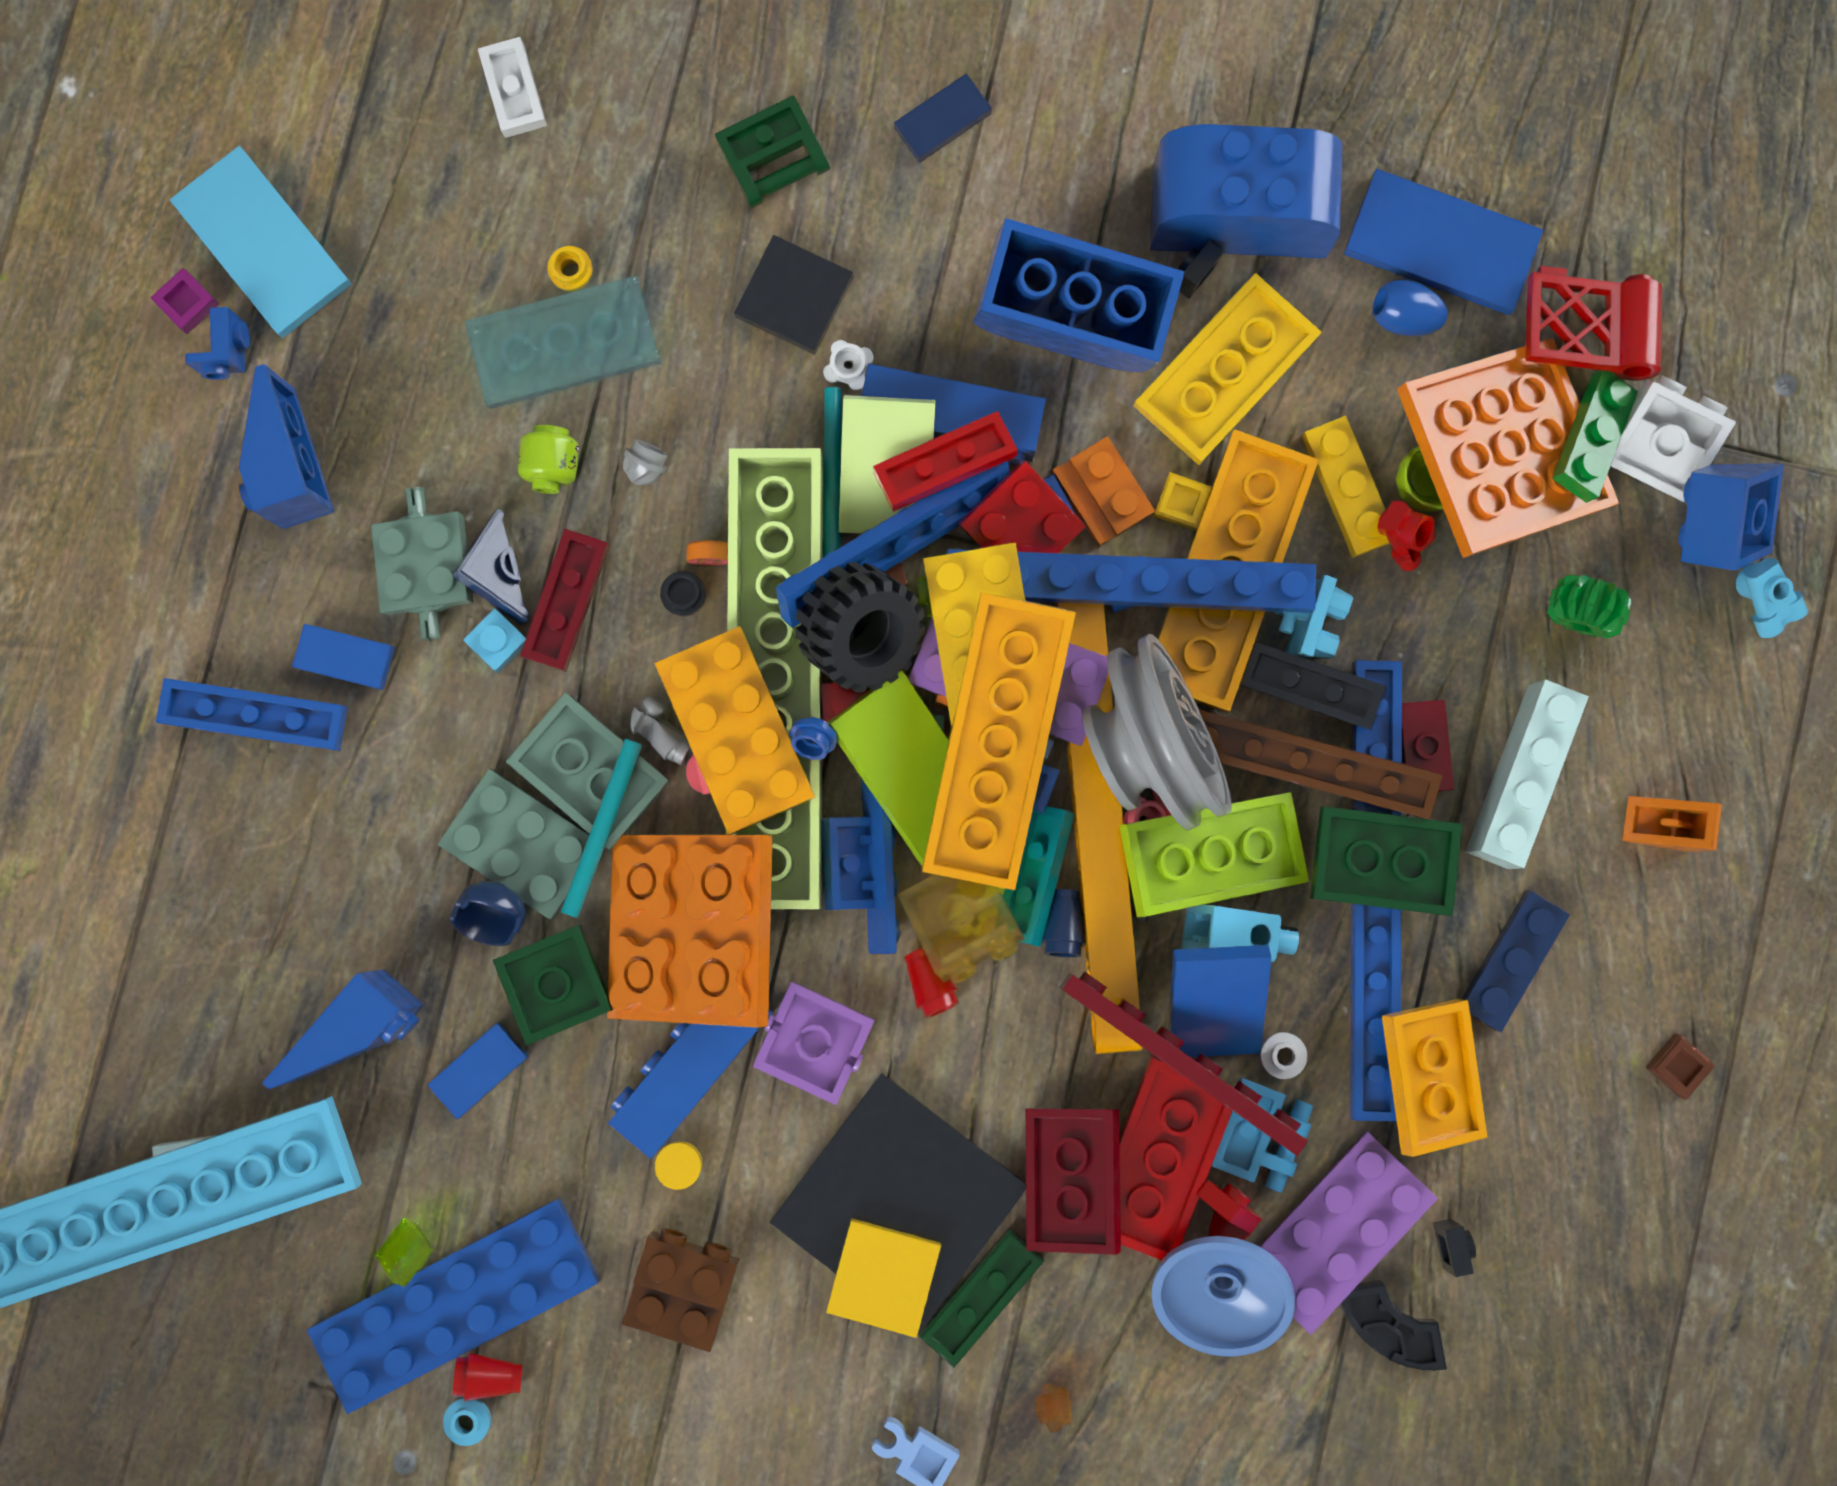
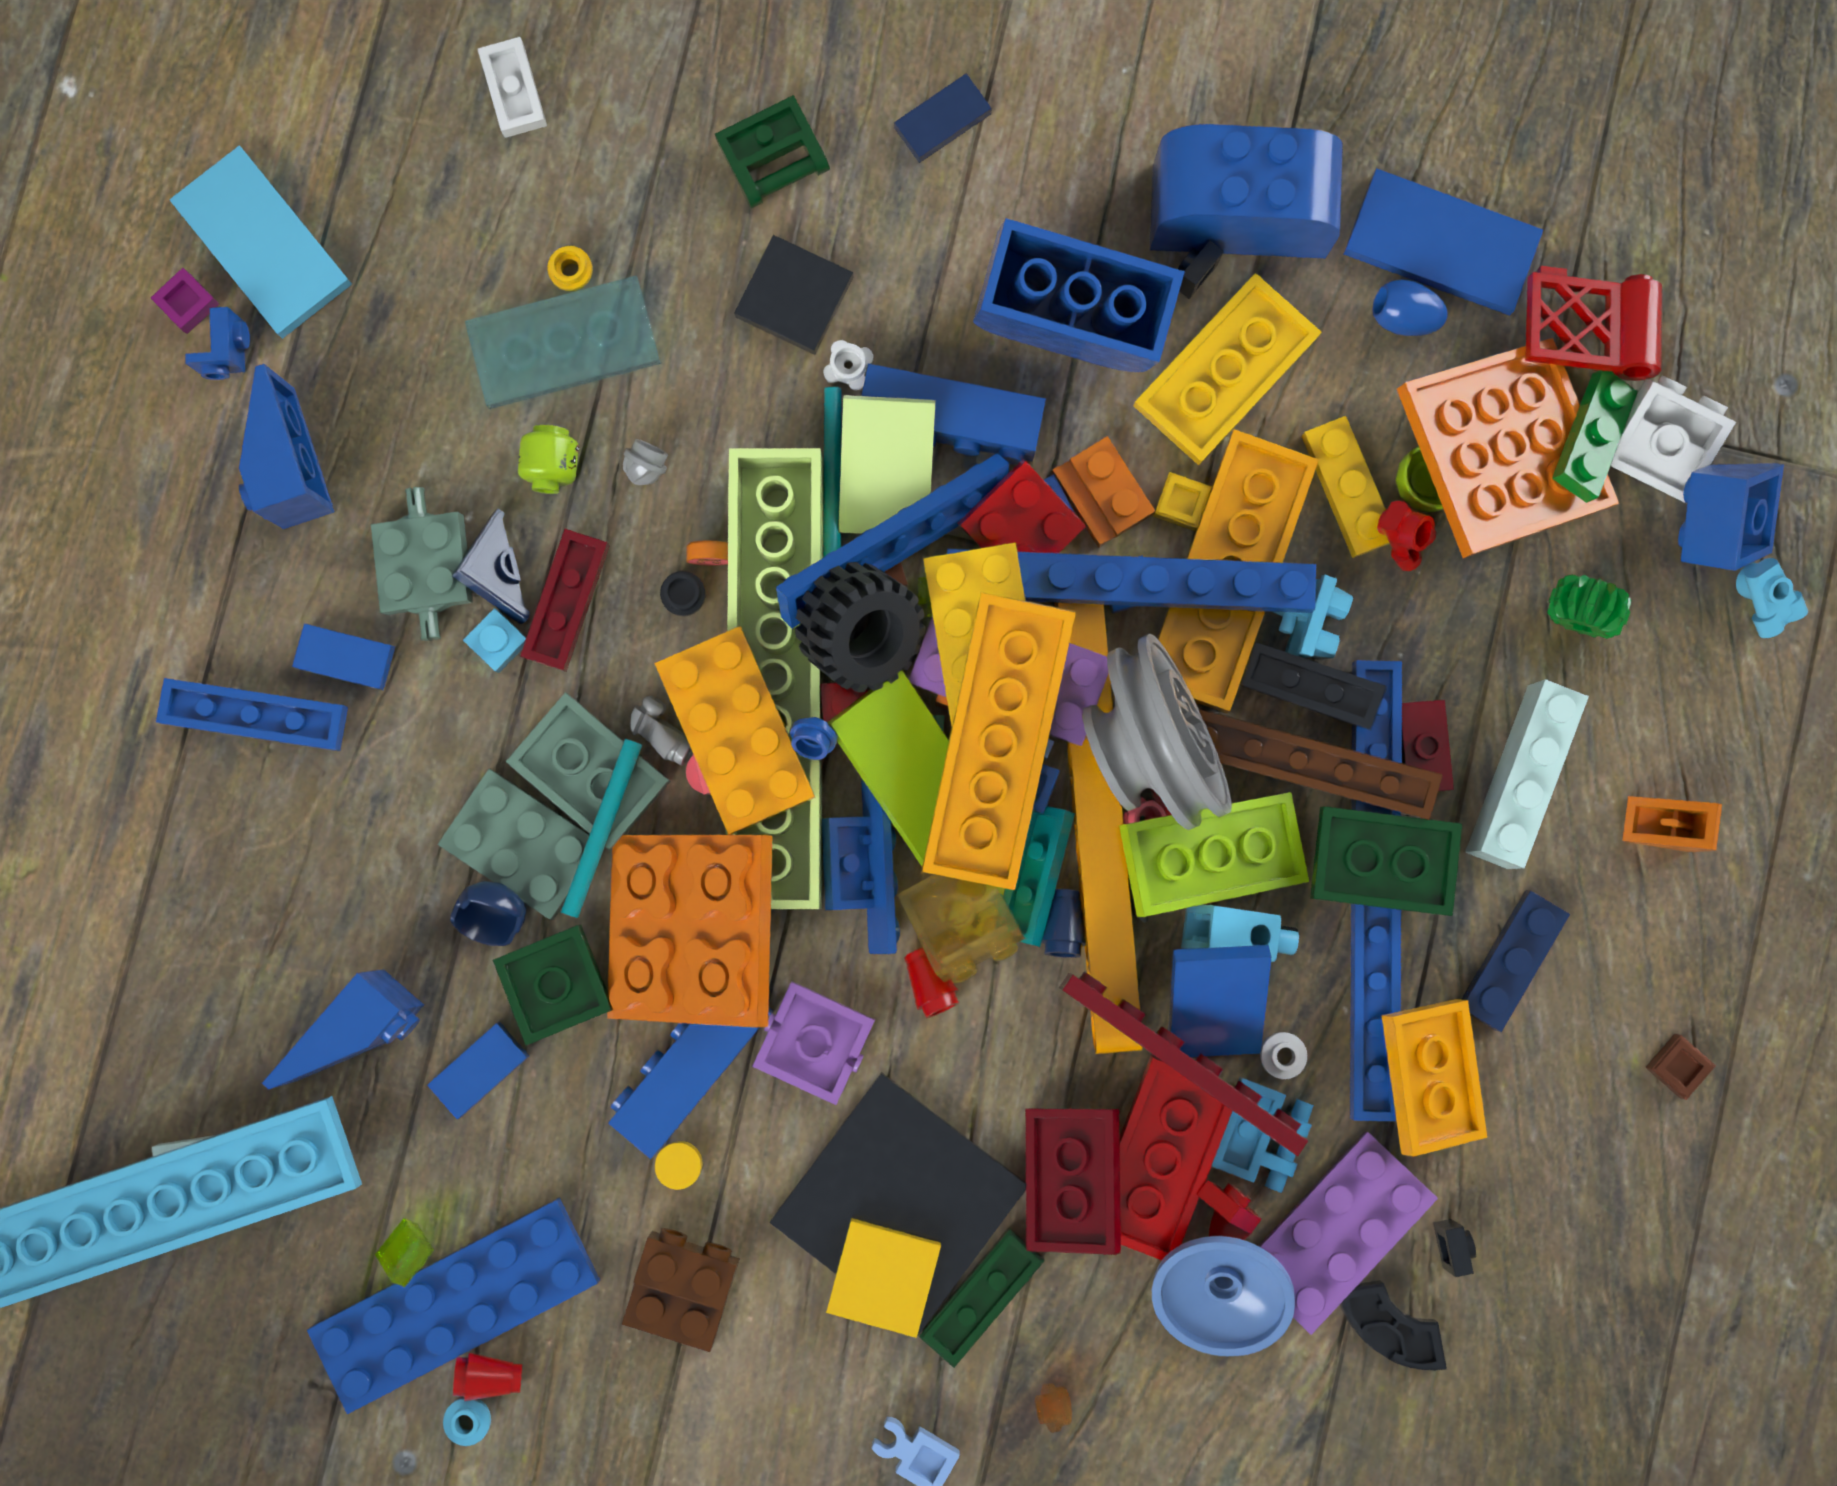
red plate [873,411,1018,512] -> none

